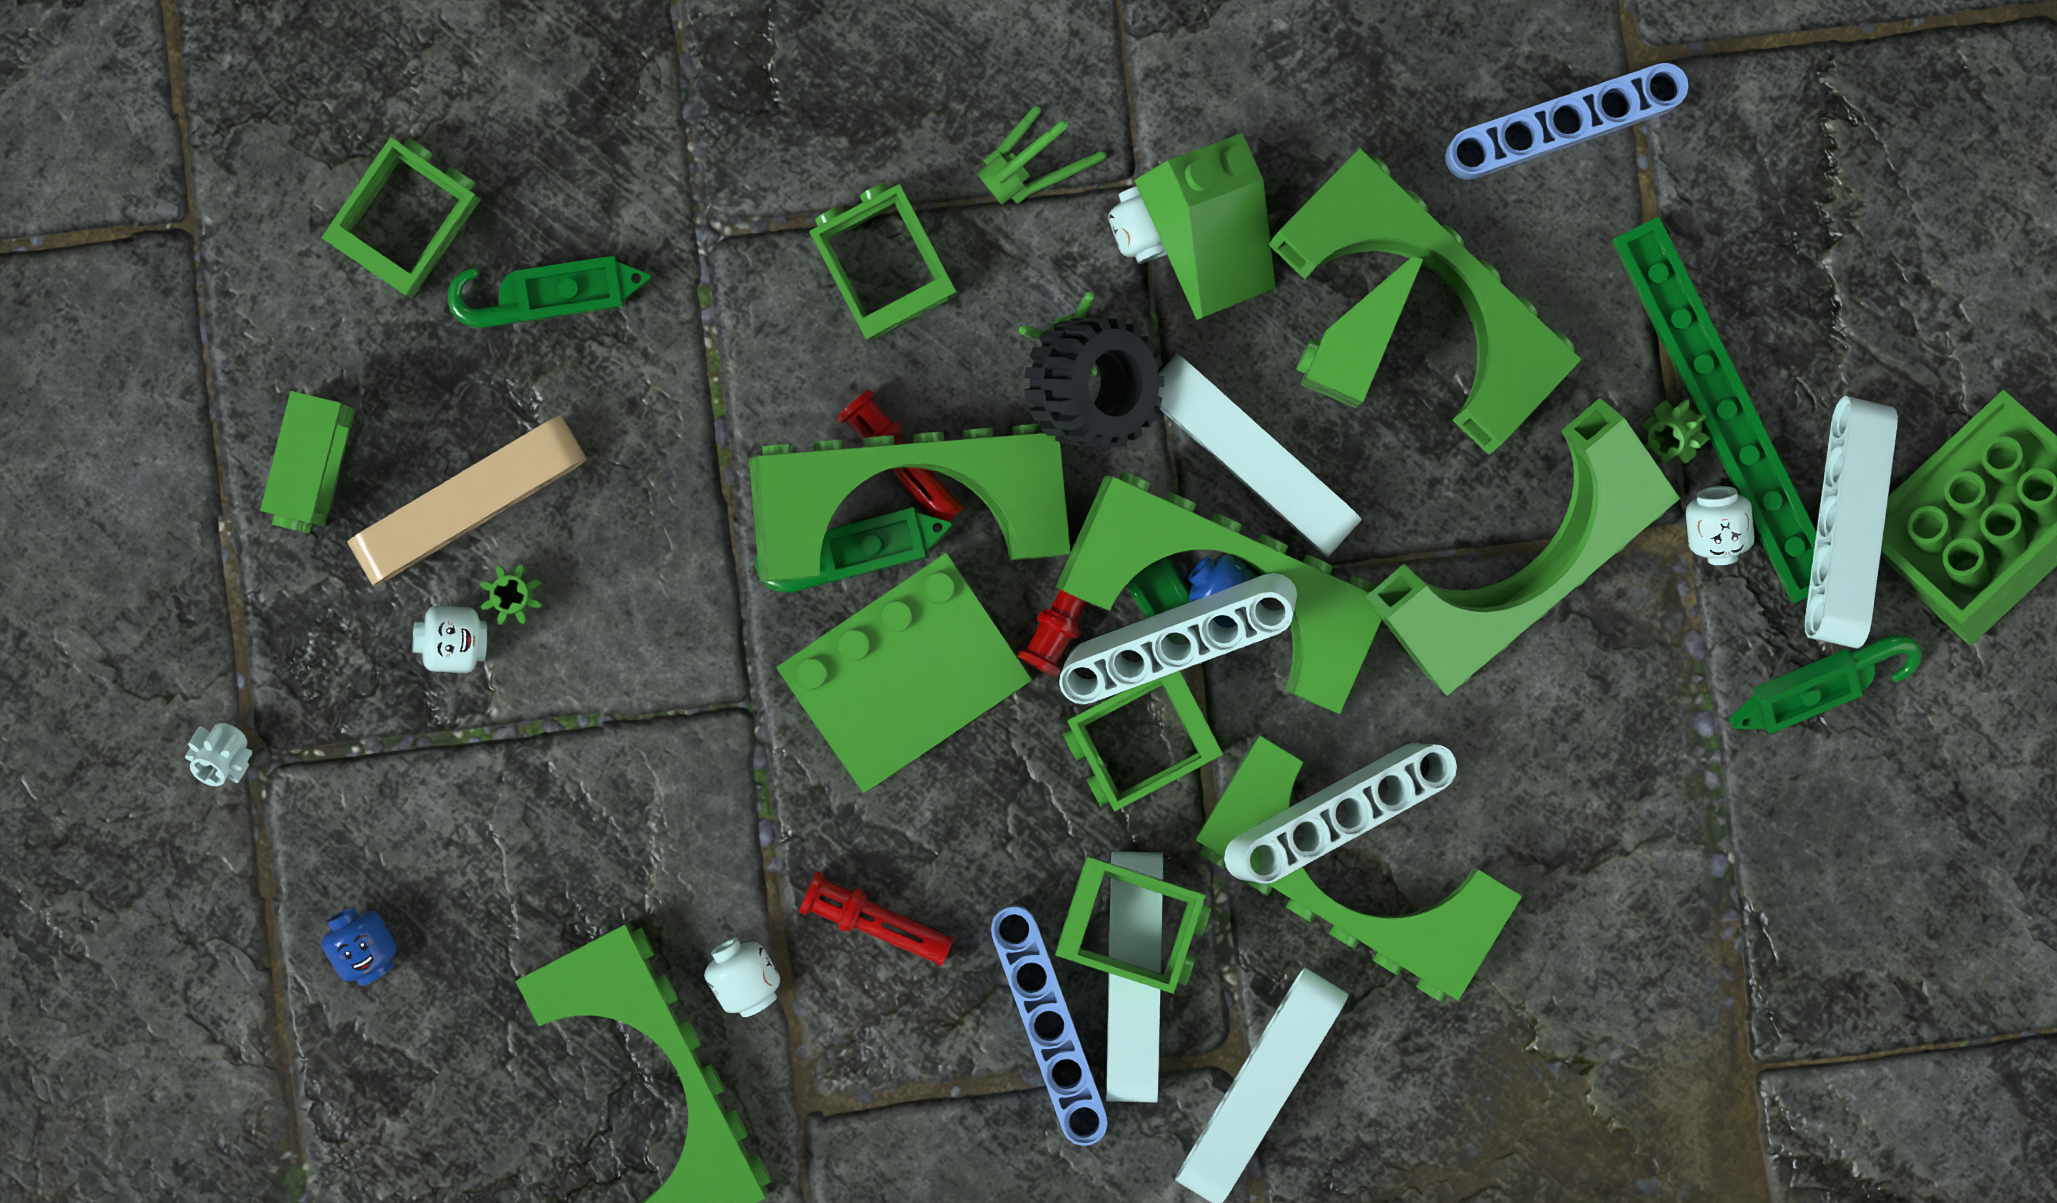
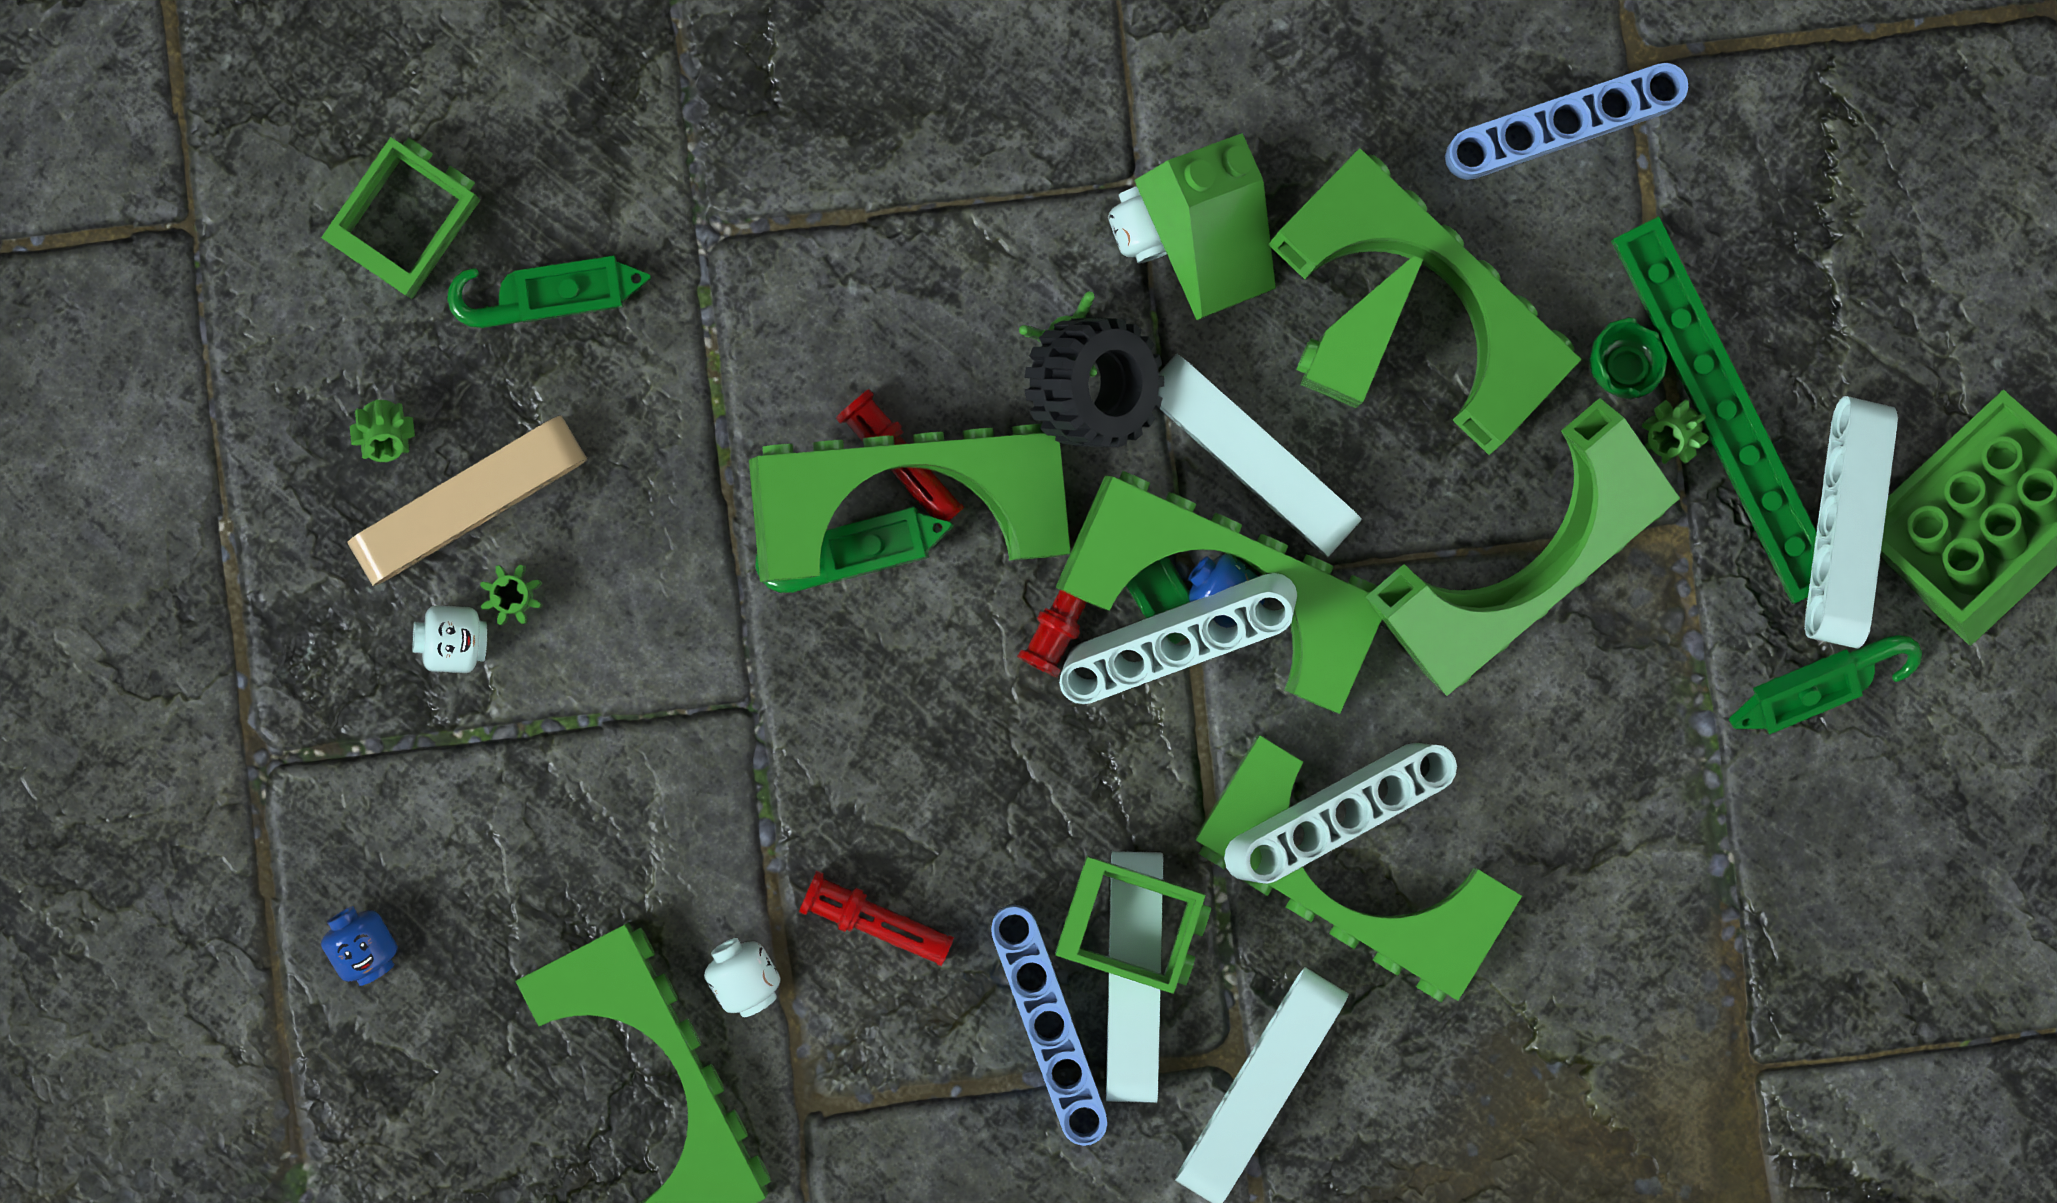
light aqua gear [185,723,252,786] -> none
bright green window [260,391,356,534] -> none
bright green slope [776,553,1032,793] -> none
bright green window [809,182,957,343] -> none
bright green plant [977,106,1107,205] -> none
bright green window [1062,671,1223,812] -> none
light aqua head [1686,486,1754,565] -> none
none -> bright green gear [350,399,415,462]
none -> green hair [1589,317,1668,400]

